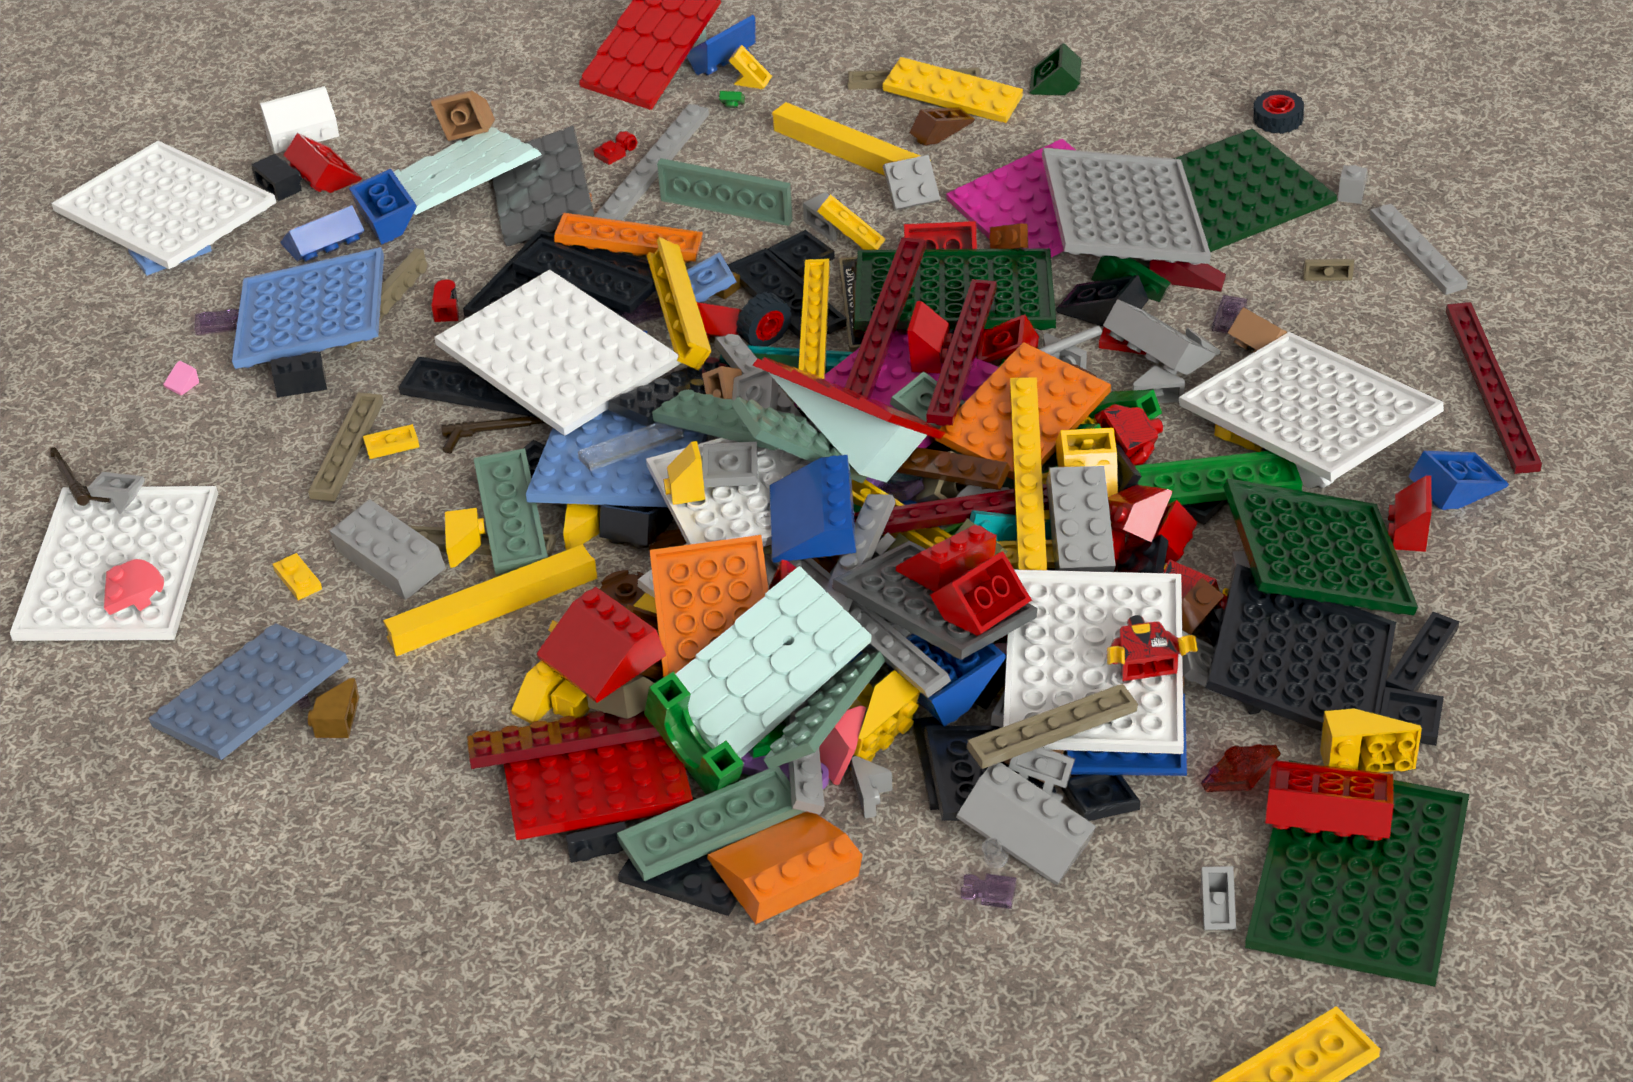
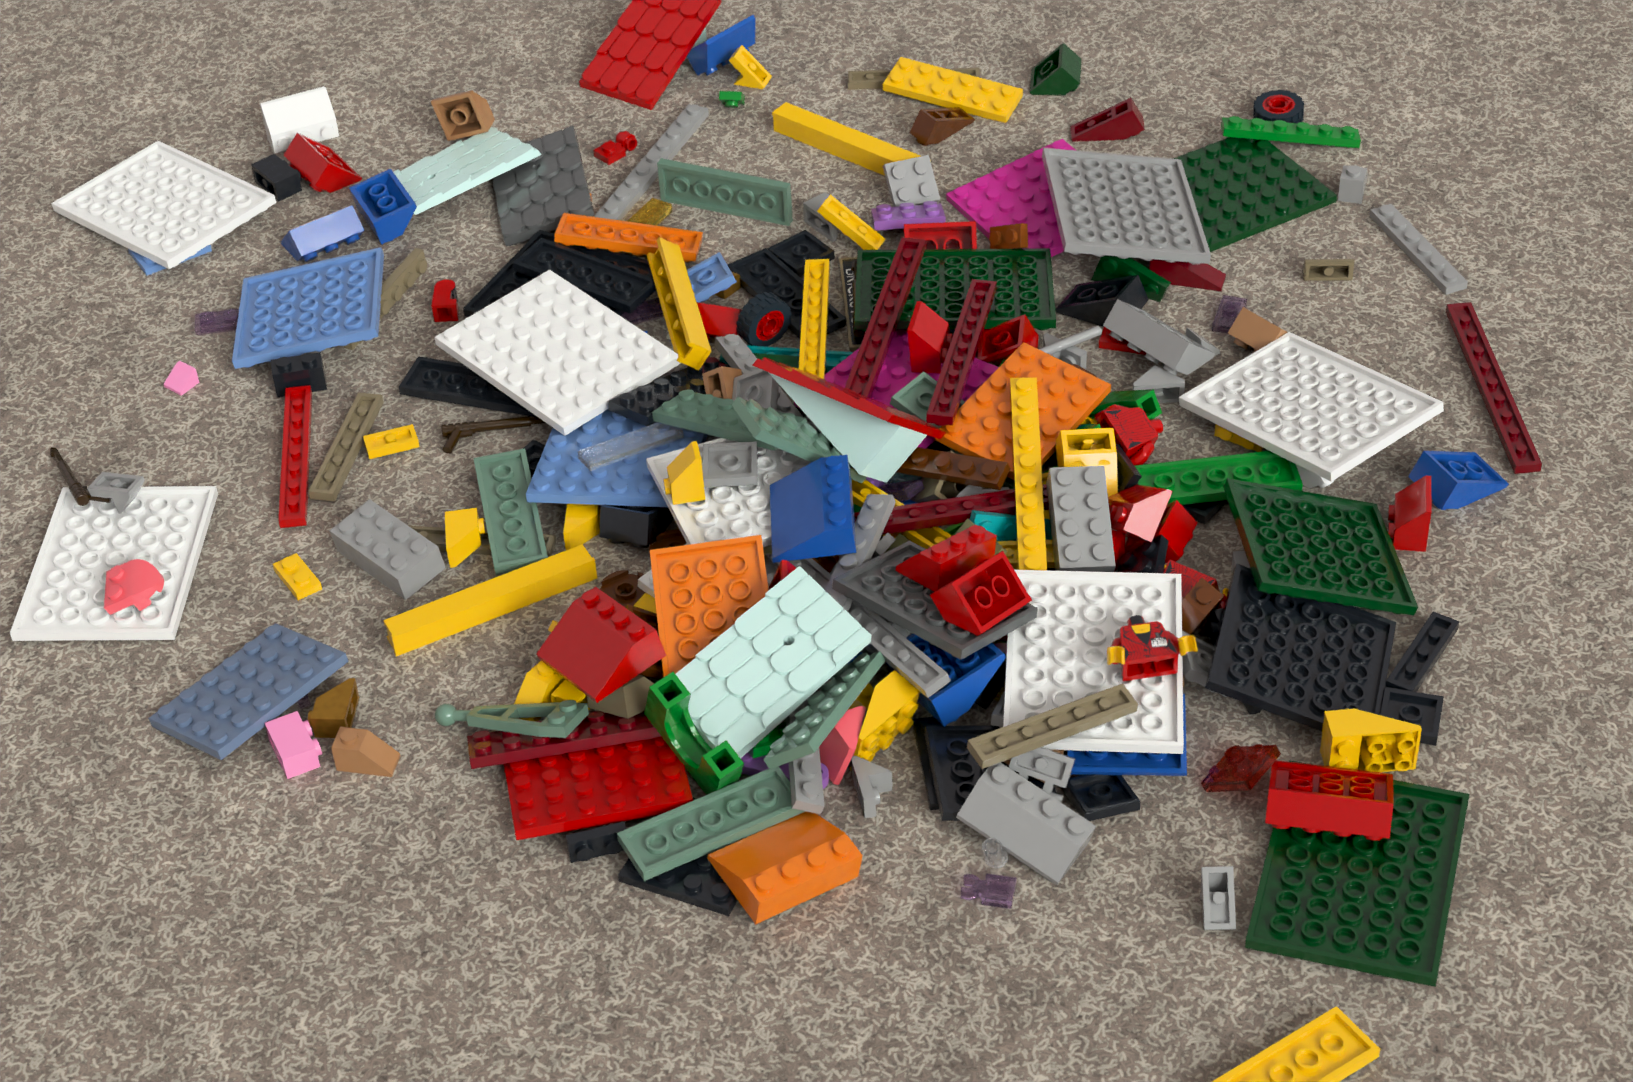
none -> bright pink brick [265,711,322,779]
none -> red plate [278,385,312,528]
none -> medium nougat slope [331,727,400,777]
none -> sand green plate [435,700,589,738]
none -> clear yellow plate [627,198,672,226]
none -> medium lavender plate [871,201,946,231]
none -> dark red slope [1070,98,1145,142]
none -> green plate [1221,116,1361,148]

